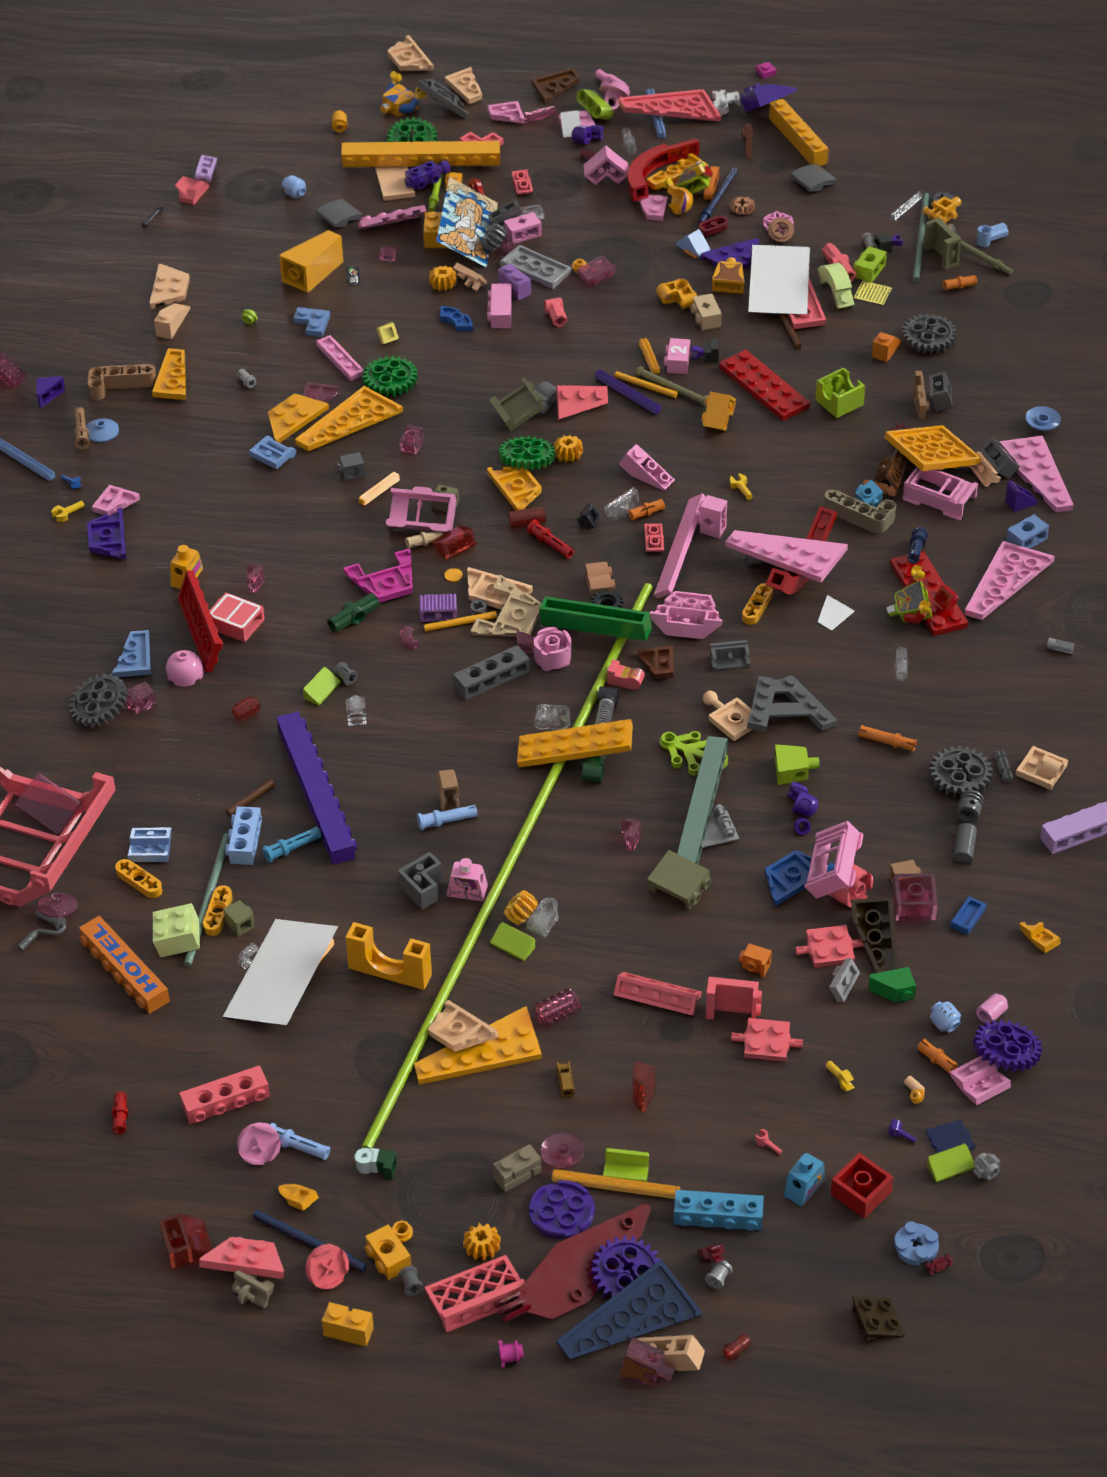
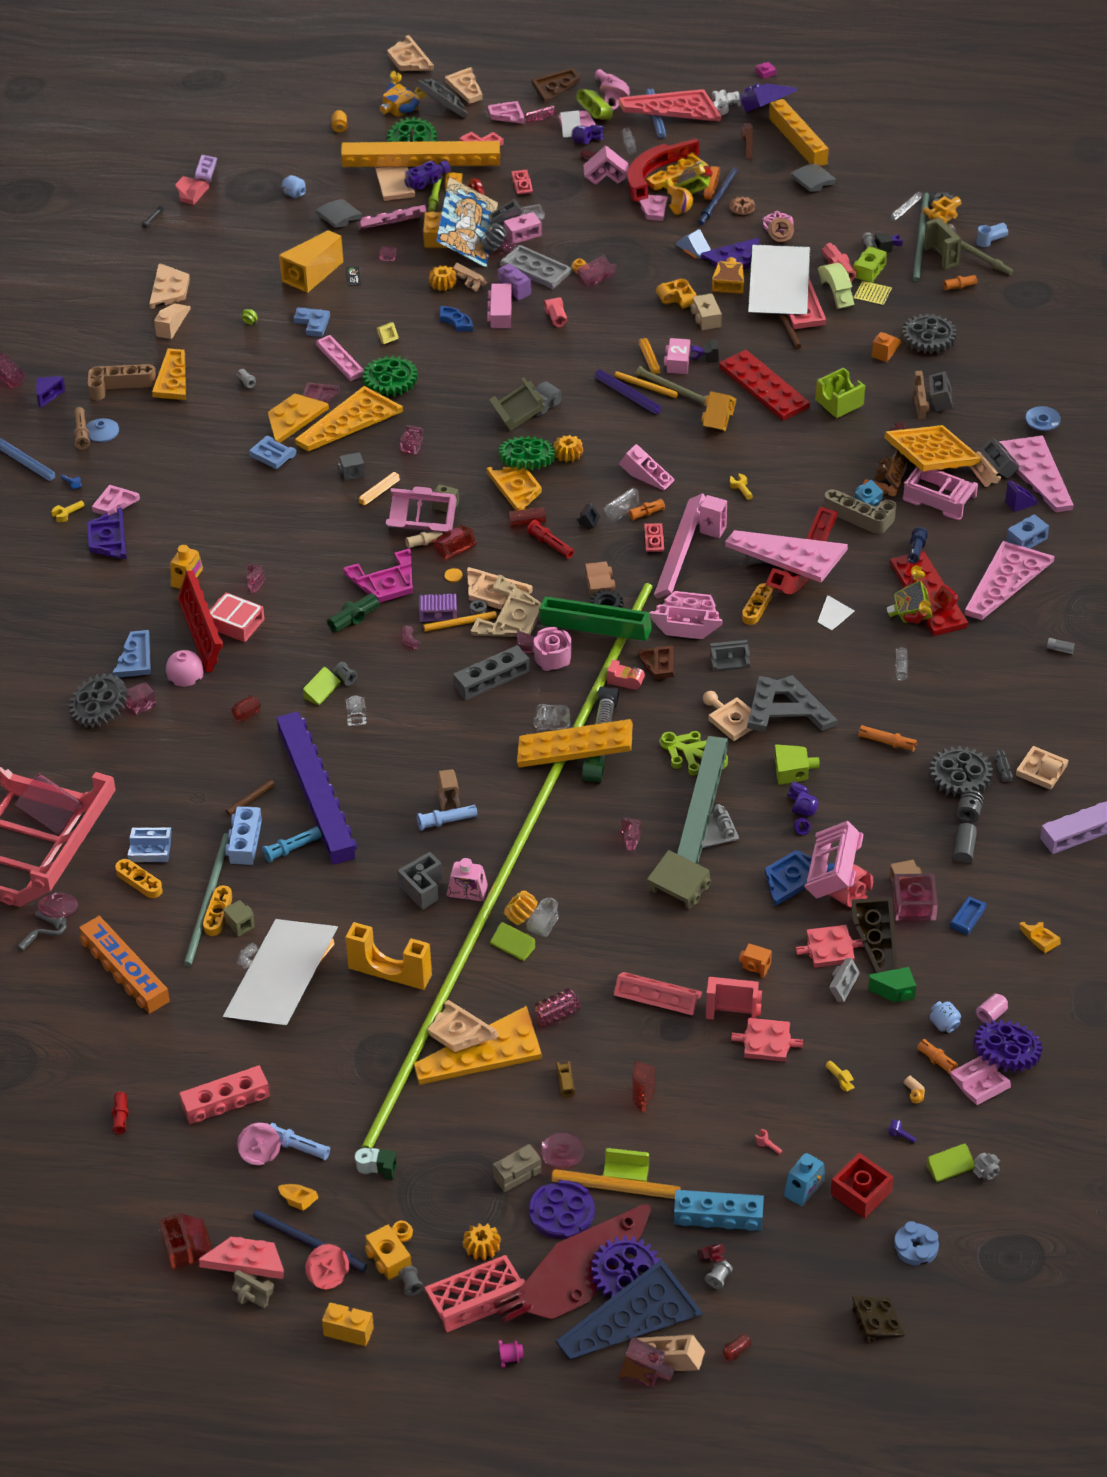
yellowish green brick [153,903,200,958] -> none
coral wing [556,385,608,421] -> none
dark red plate [699,216,729,237] -> none
dark red piece [925,1254,953,1275] -> none
clear blue piece [926,1119,976,1153] -> none

